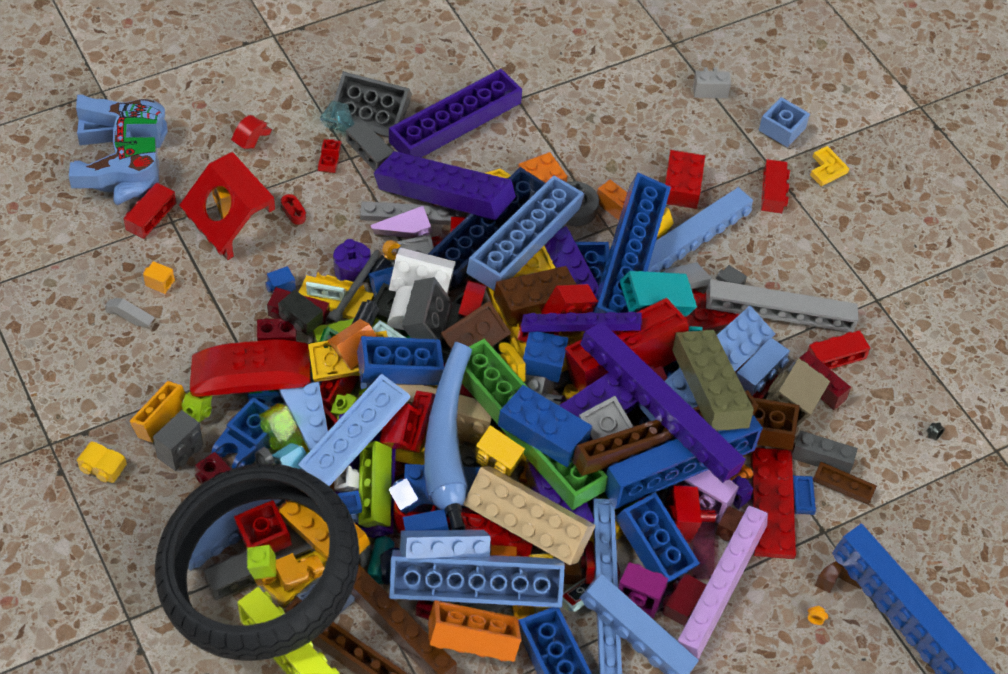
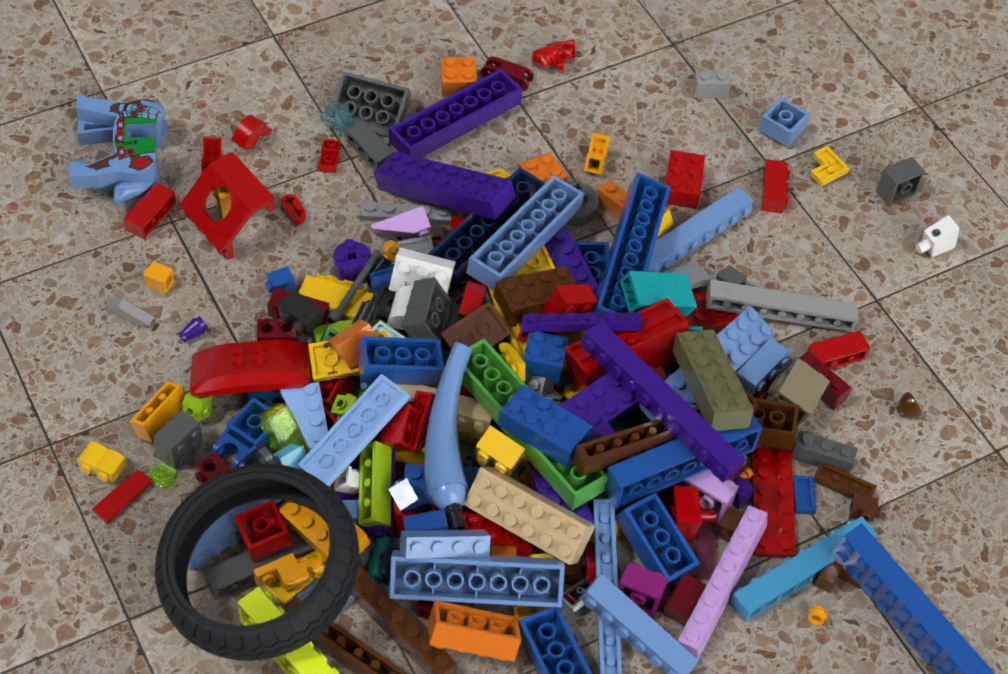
lime brick [247,545,276,579] -> none
light aqua slope [306,282,347,301] -> none
blue plate [338,491,362,514] -> none
light grey plate [579,396,633,440] -> none
pearl dark grey plate [927,422,945,440] -> none
none -> red tile [92,469,153,524]
none -> clear neon green plate [147,461,177,489]
none -> dark purple cone [178,316,208,343]
none -> red brick [201,136,223,174]
none -> orange brick [440,57,477,97]
none -> dark red piece [481,56,534,91]
none -> red animal [532,39,576,71]
none -> light orange brick [584,132,610,175]
none -> dark azure brick [730,516,878,622]
none -> copper brick [848,493,881,522]
none -> dark grey brick [876,157,925,206]
none -> reddish brown brick [896,392,922,418]
none -> white torso [915,215,960,257]

